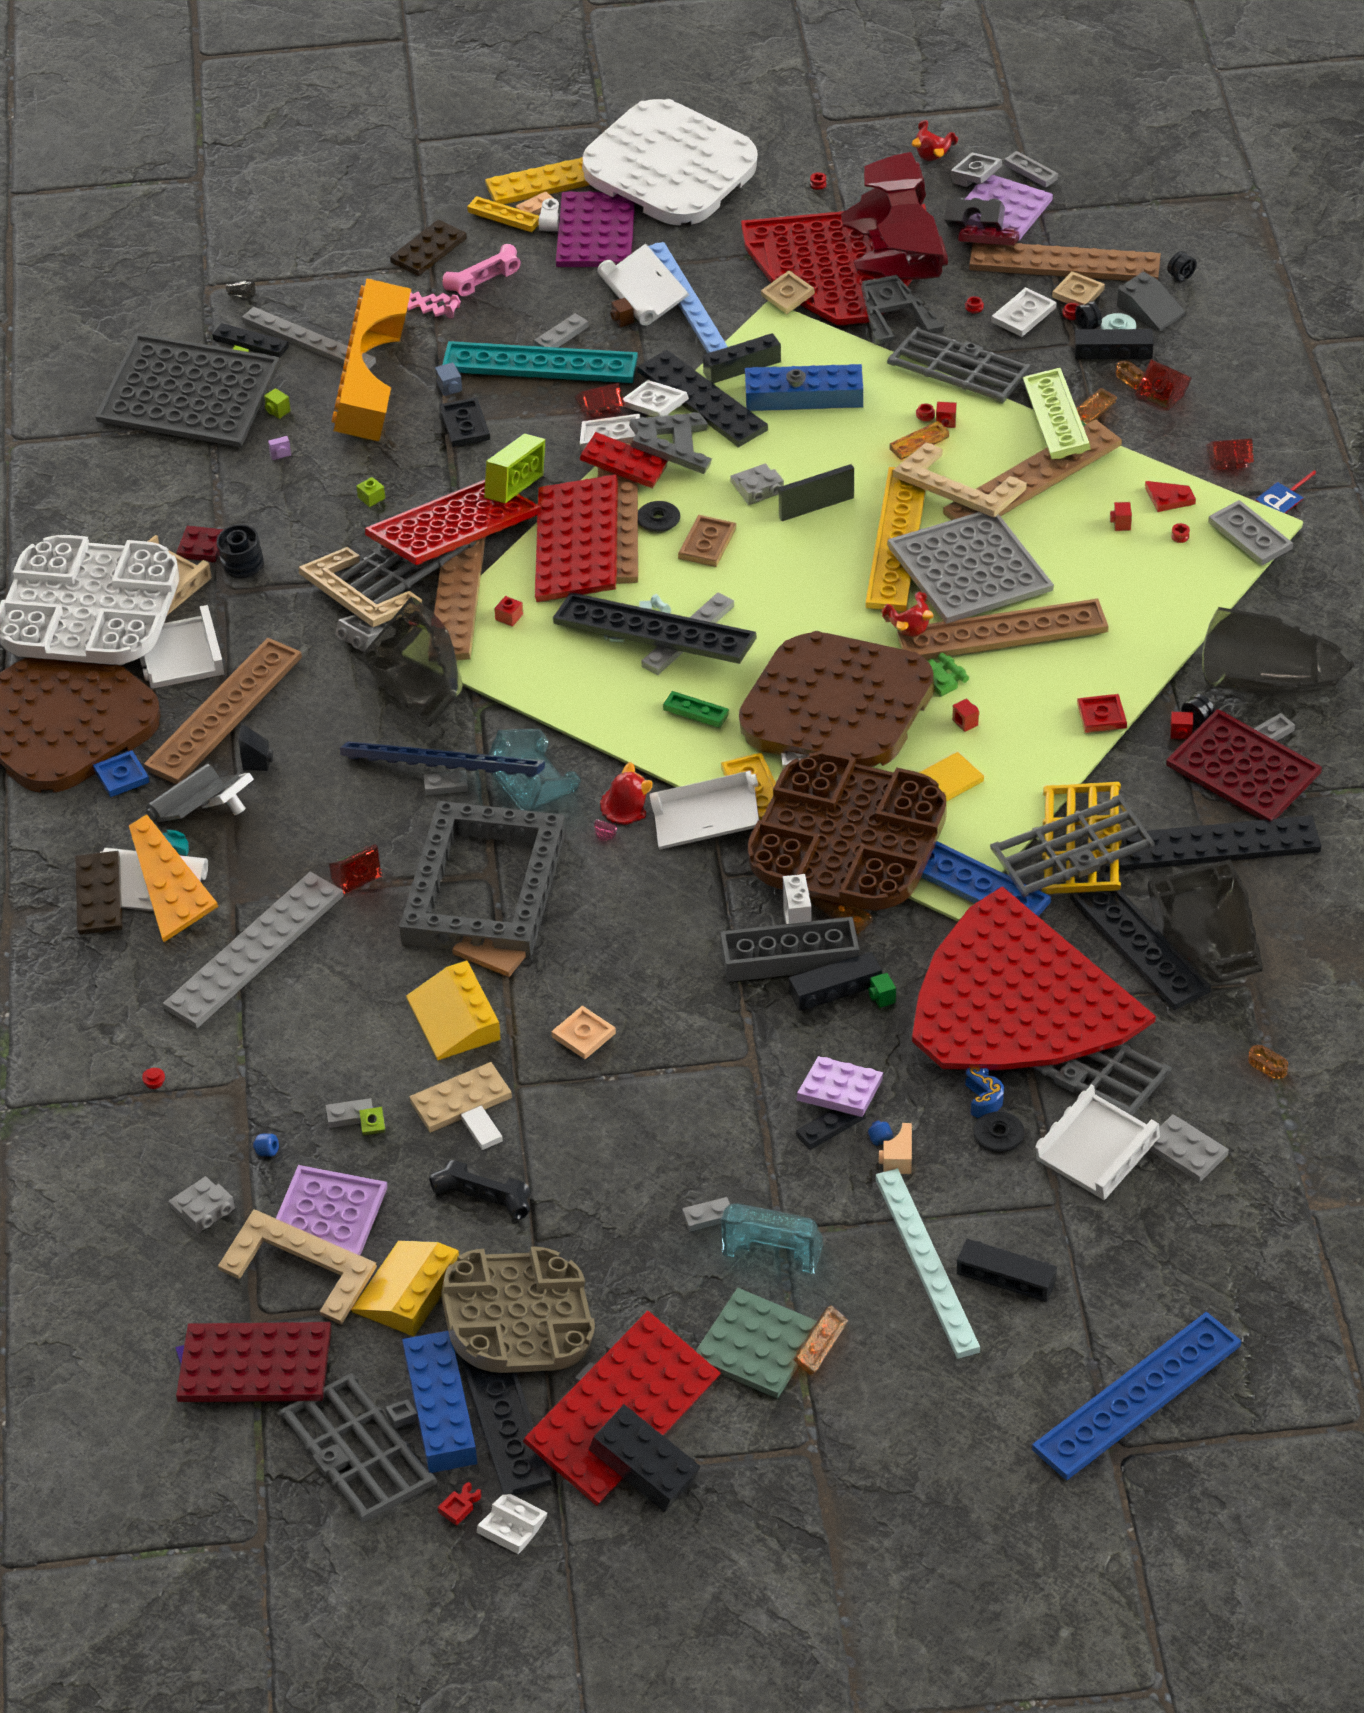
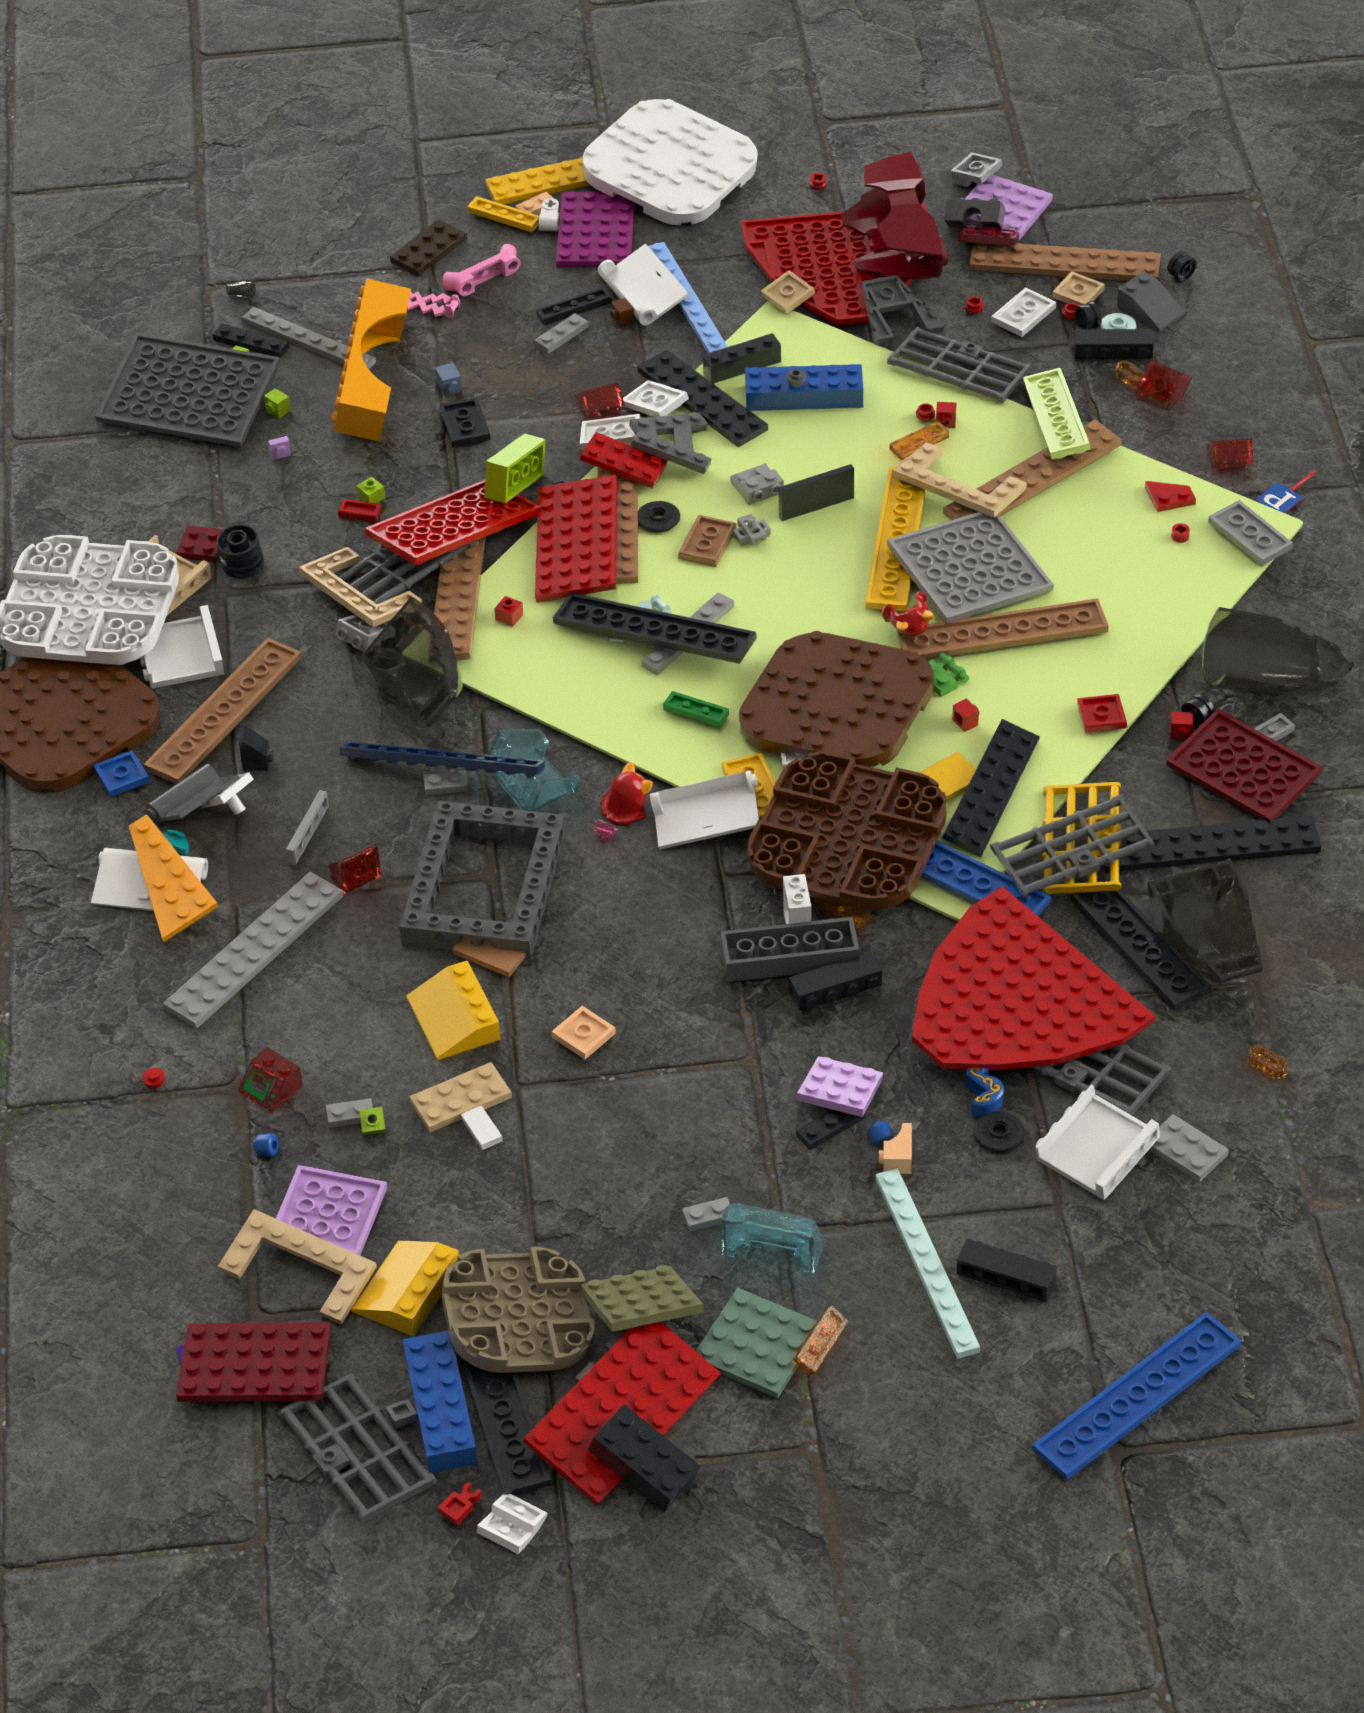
dark brown plate [75,850,122,935] -> none
light grey plate [169,1176,235,1234] -> none
black plate [429,1160,531,1220] -> none
teal plate [442,341,638,383] -> none
green plate [868,973,896,1008] -> none
red hair [911,120,958,161] -> none
light grey plate [1004,151,1058,188] -> none
clear orange plate [1076,388,1117,424] -> none
red plate [1110,502,1132,531] -> none
none -> clear red slope [238,1047,303,1113]
none -> light grey tile [286,790,329,866]
none -> red tile [338,499,382,523]
none -> black tile [536,287,613,325]
none -> olive plate [580,1265,703,1332]
none -> light grey piece [733,514,771,546]
none -> black plate [942,719,1040,857]

